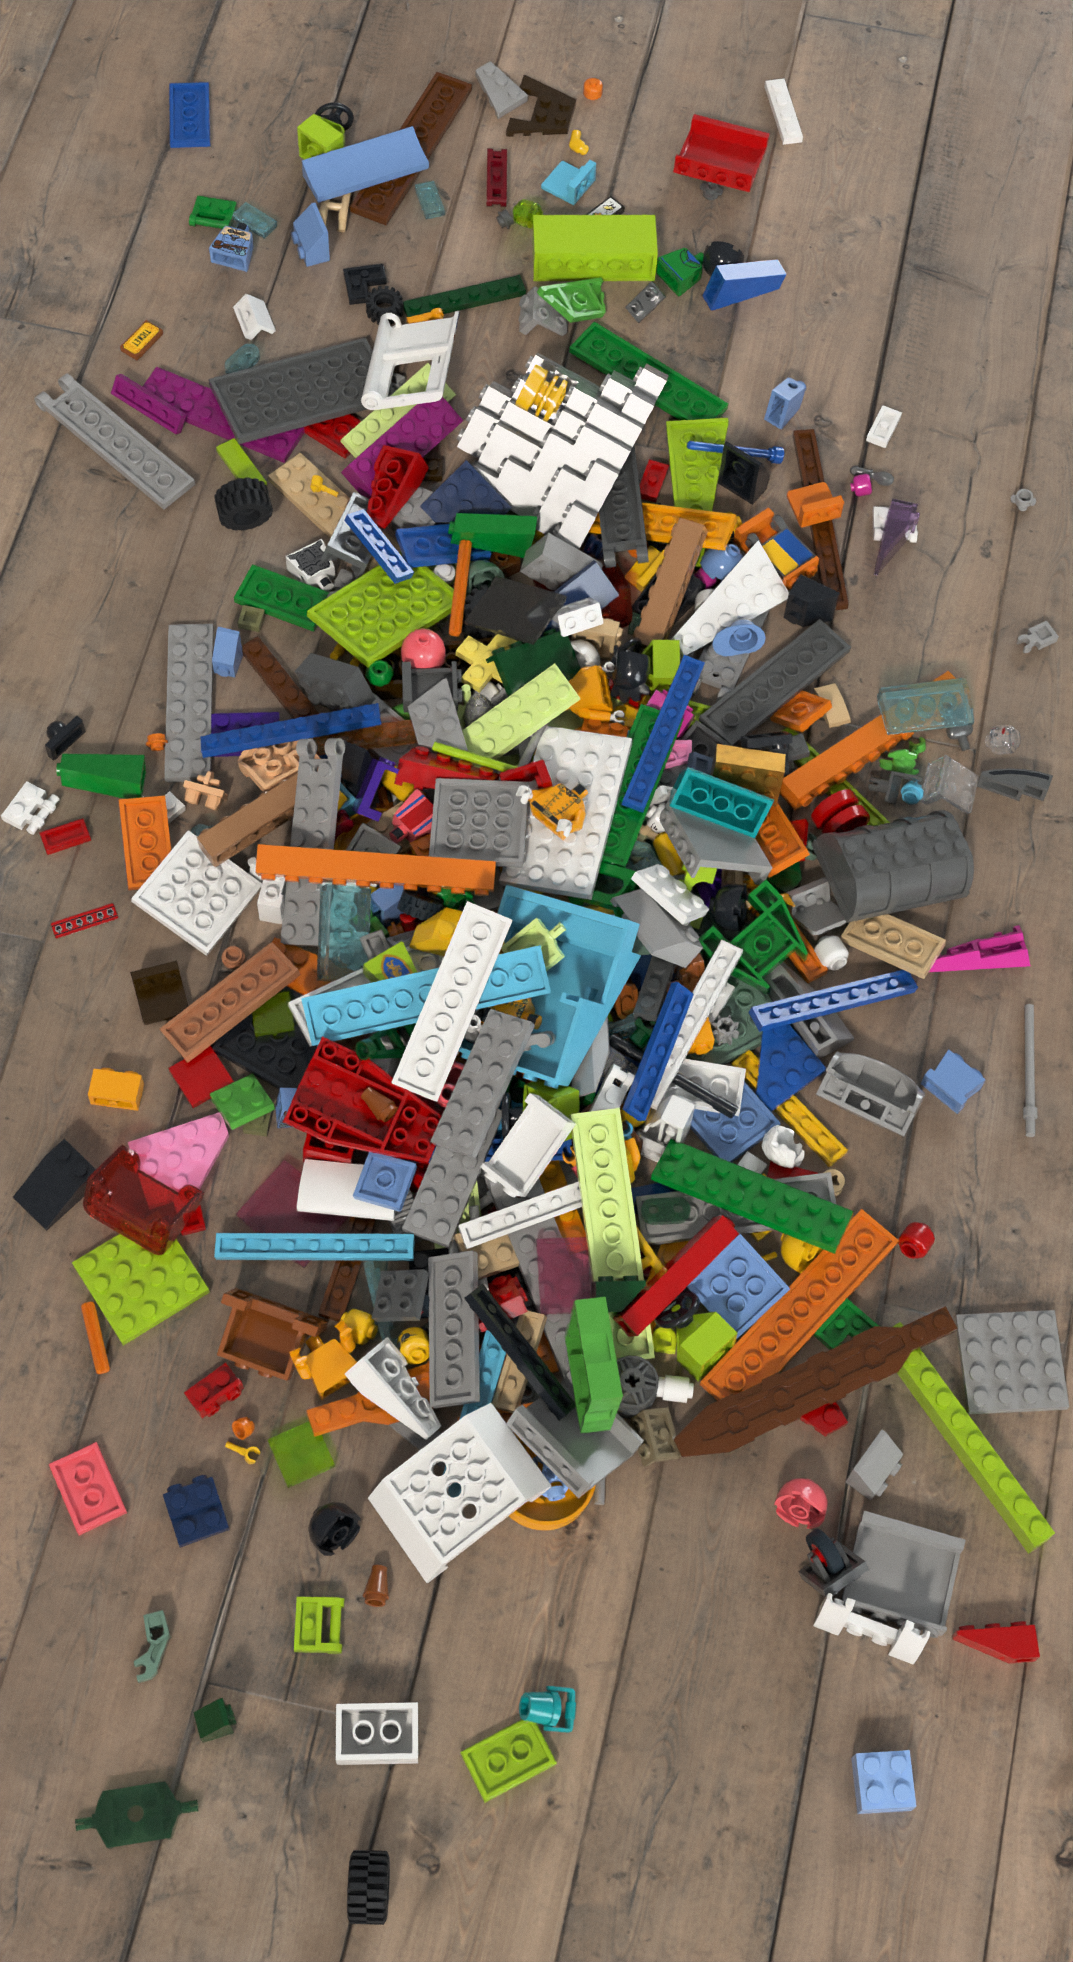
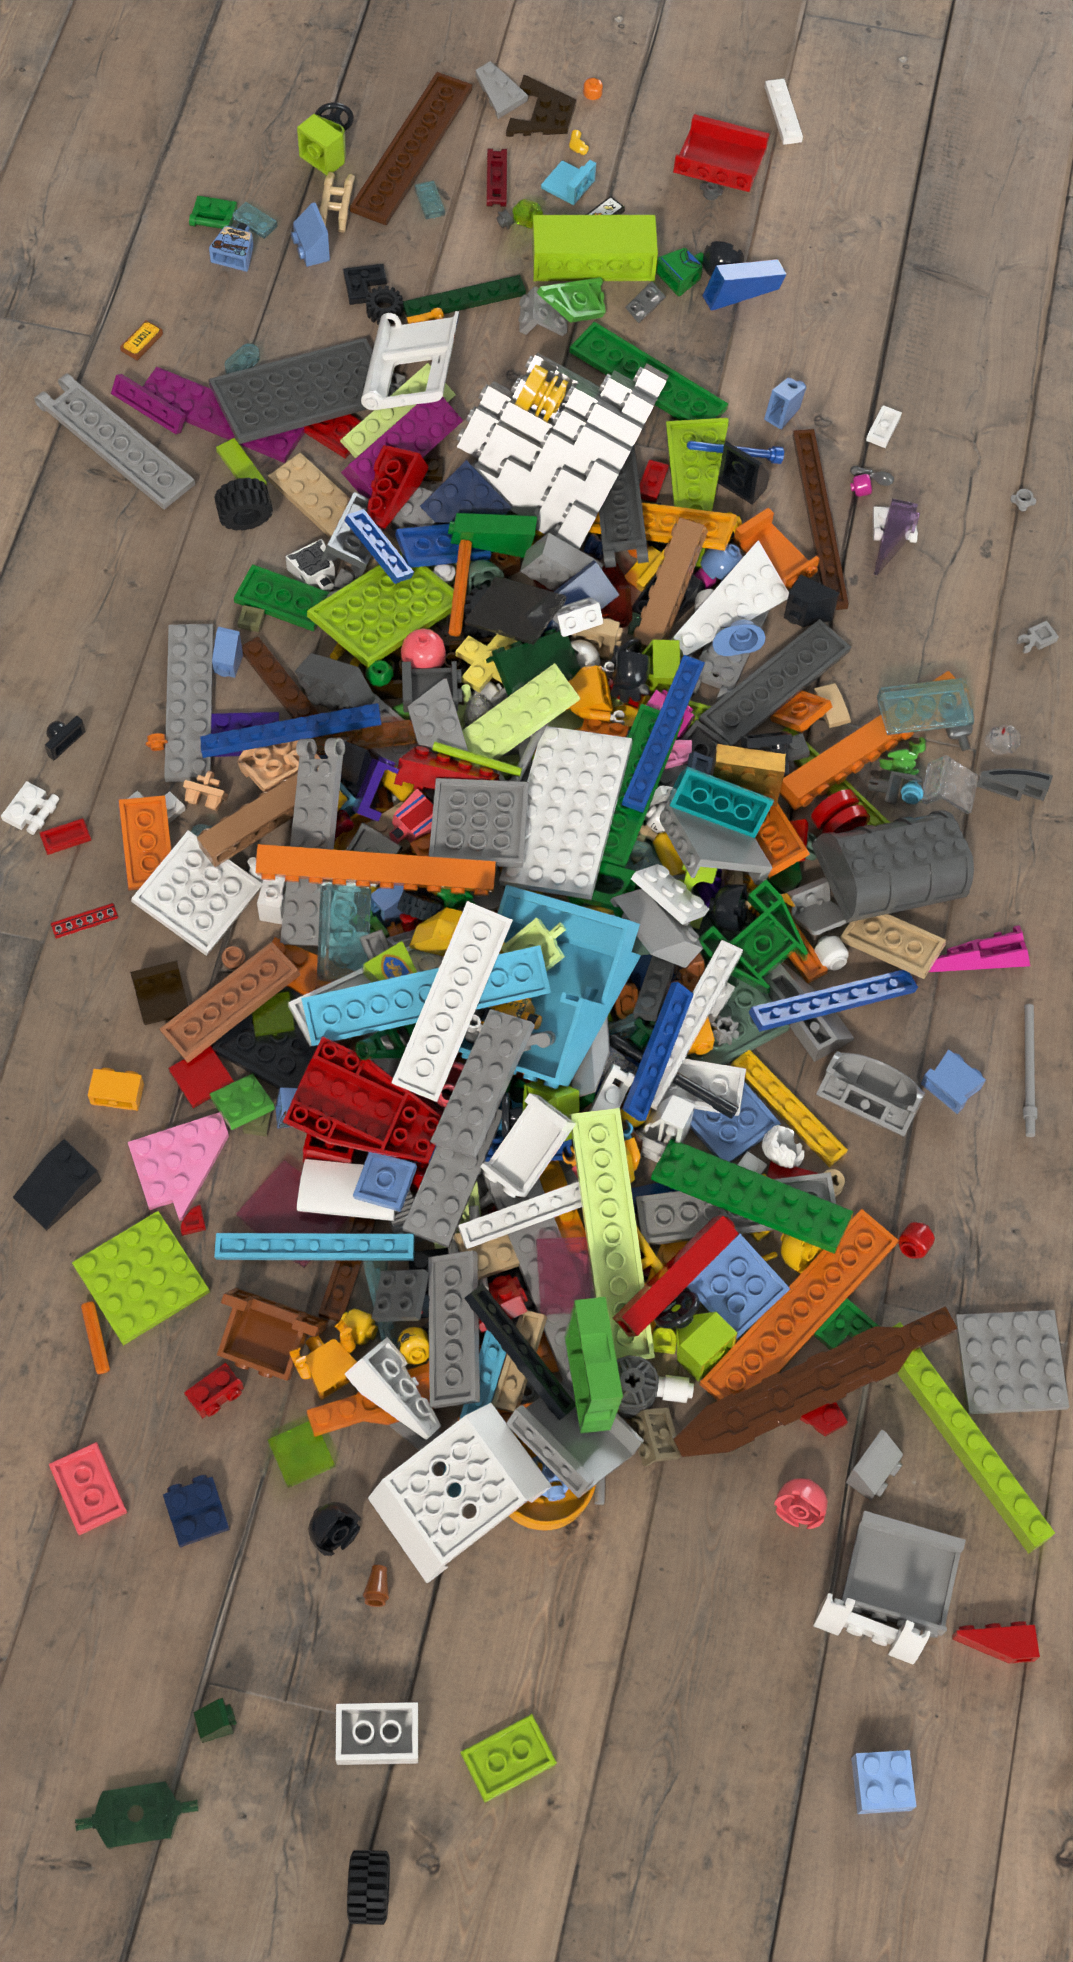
green slope [56,754,146,799] -> none
clear red windscreen [83,1145,204,1255] -> none
sand green piece [134,1610,171,1683] -> none
blue tile [169,82,210,148] -> none
yellow hand [225,1441,260,1464] -> none
orange hinge [232,1417,255,1440] -> none
white panel [233,294,276,340] -> none
lime plate [294,1597,345,1654] -> none
medium blue arch [302,126,429,203] -> none
yellow hand [310,475,339,497] -> none
dark orange cone [361,1087,398,1122] -> none
red bracket [499,760,553,789] -> none
light orange torso [516,784,588,840] -> none
teal piece [519,1686,576,1733] -> none
dark green slope [591,1276,646,1312] -> none
clear green plate [641,1197,691,1225] -> none
flag [745,515,816,579] -> none
blue plate [756,1024,827,1112] -> none
orange bracket [787,482,844,528] -> none
dark grey plate [798,1528,869,1597] -> none

